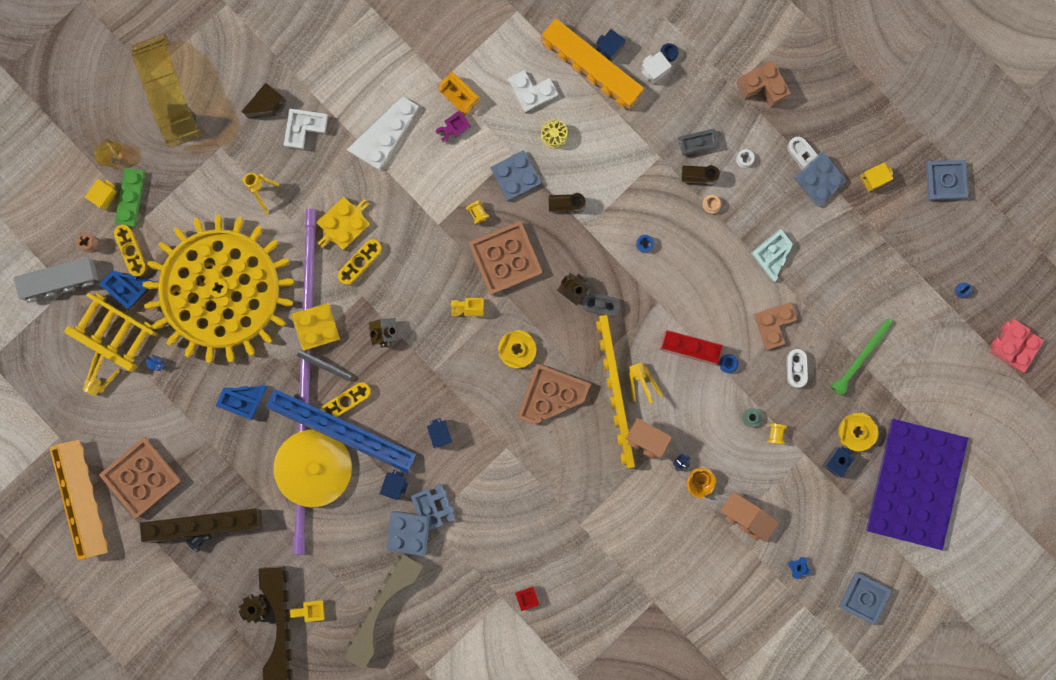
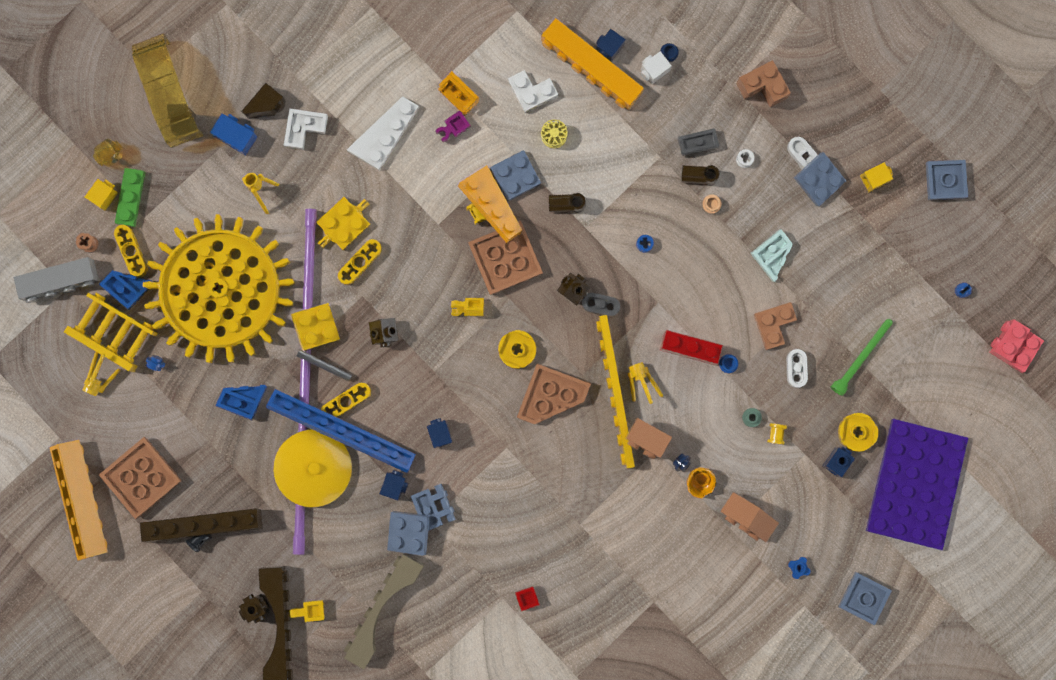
none -> blue brick [210,113,257,156]
none -> light orange wing [458,165,522,243]

